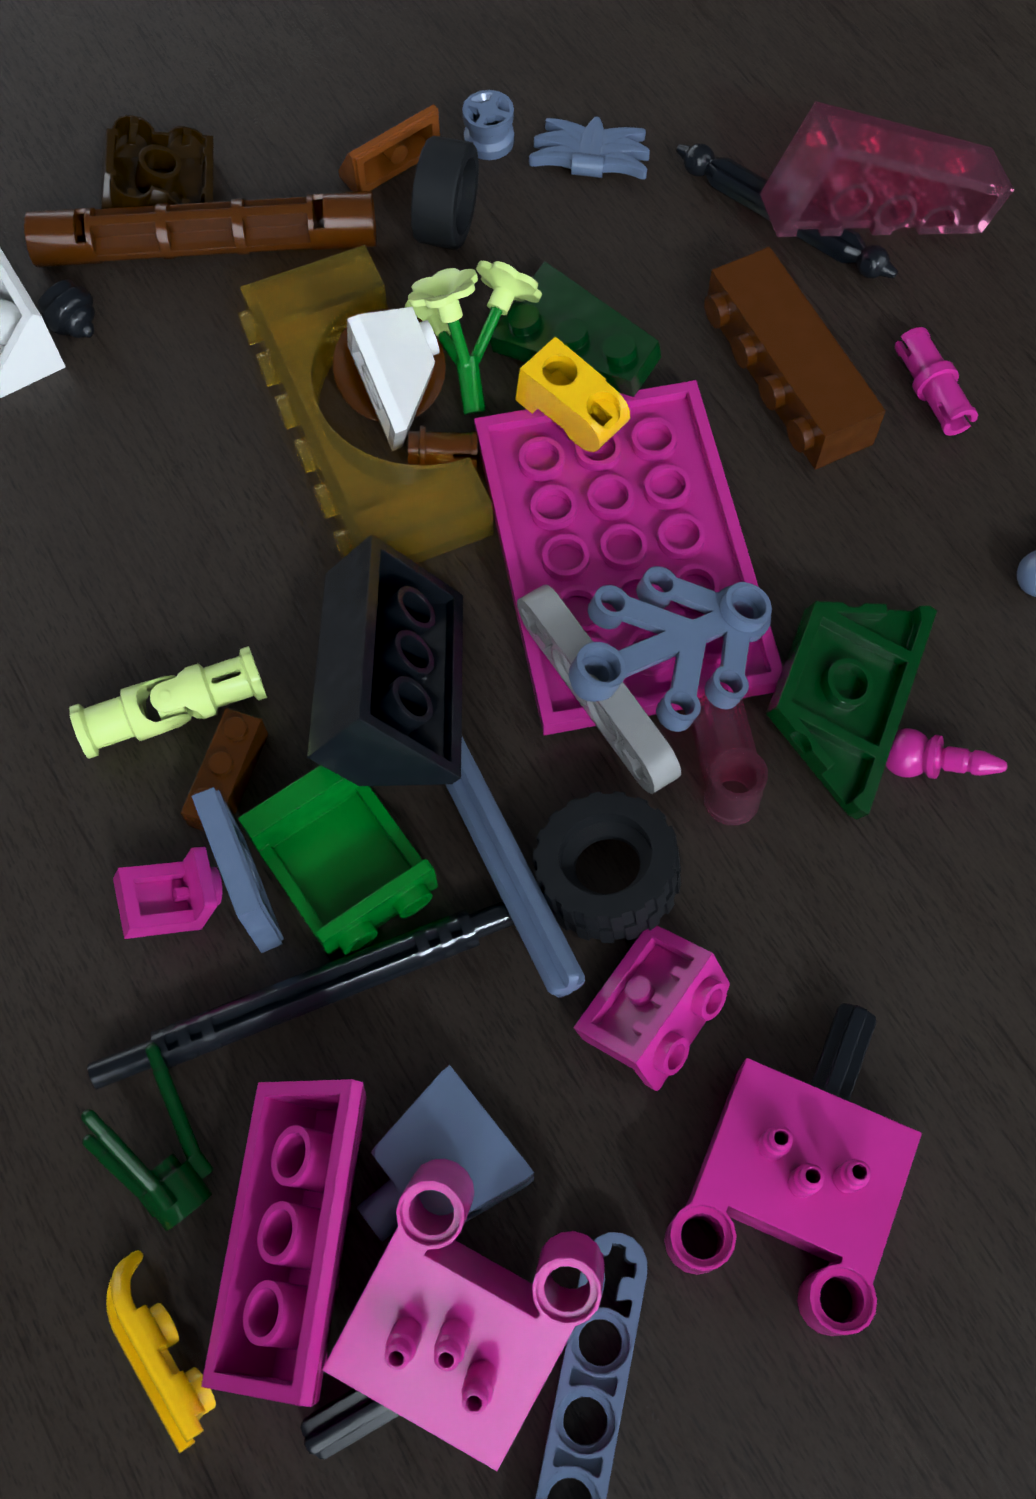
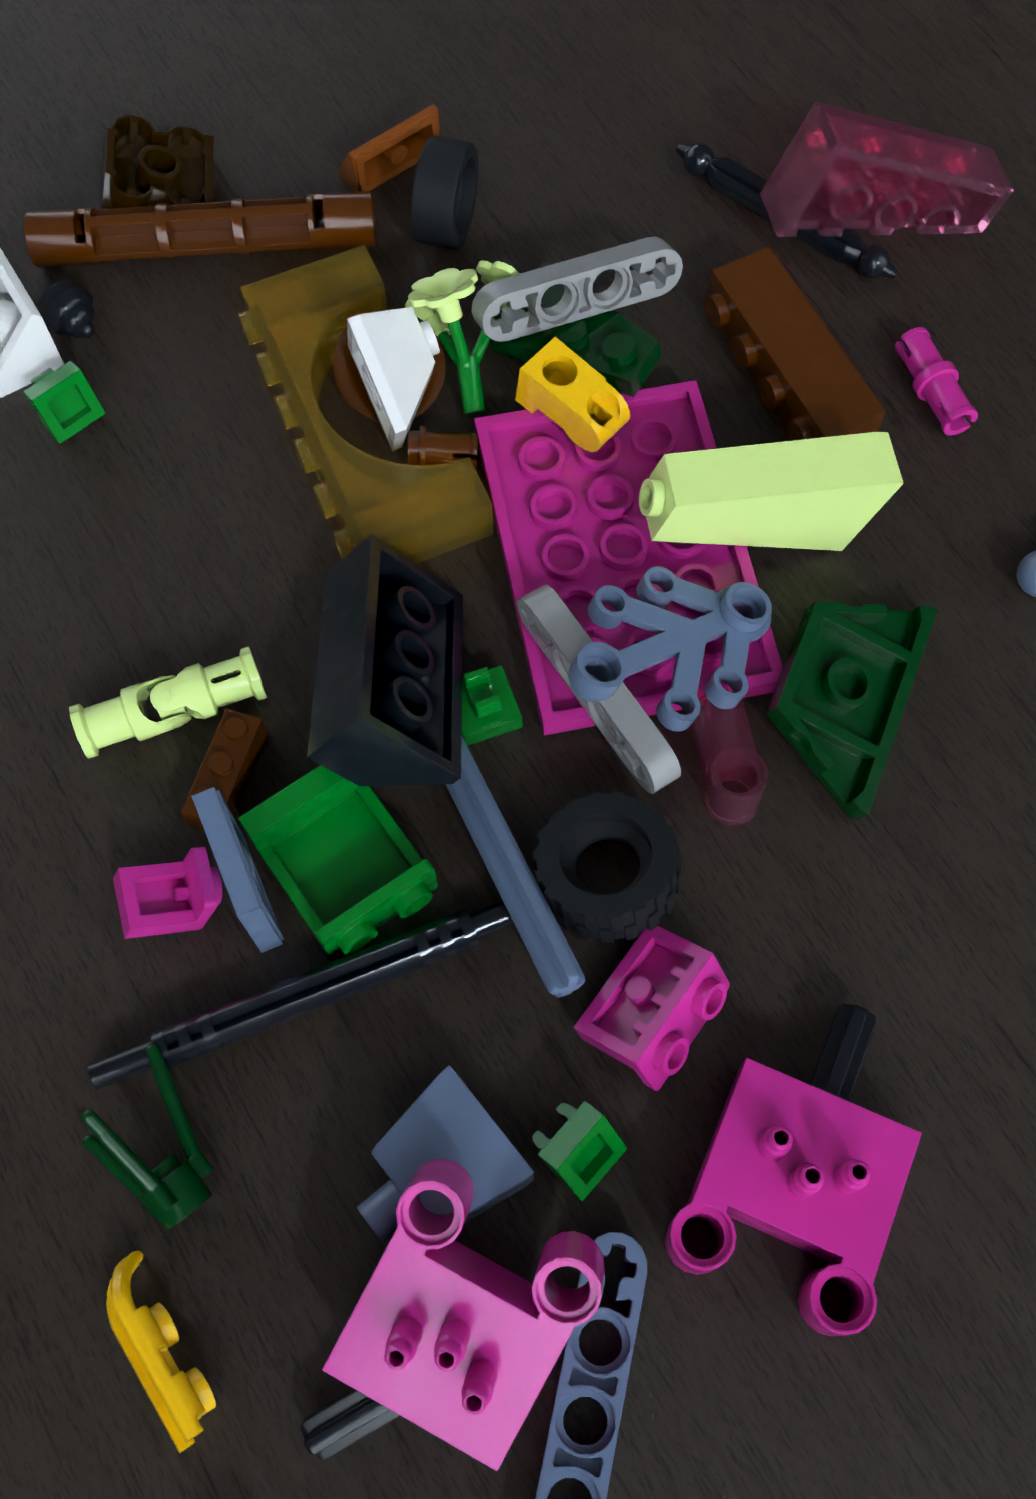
dark pink slope [201,1079,367,1407] -> none
sand blue wheel [462,90,515,160] -> none
sand blue piece [529,116,650,179] -> none
dark pink bar [885,728,1008,779] -> none
none -> green tile [23,361,106,444]
none -> green tile [462,665,523,746]
none -> light grey beam [471,237,683,342]
none -> green tile [532,1101,628,1202]
none -> yellowish green slope [639,432,904,551]

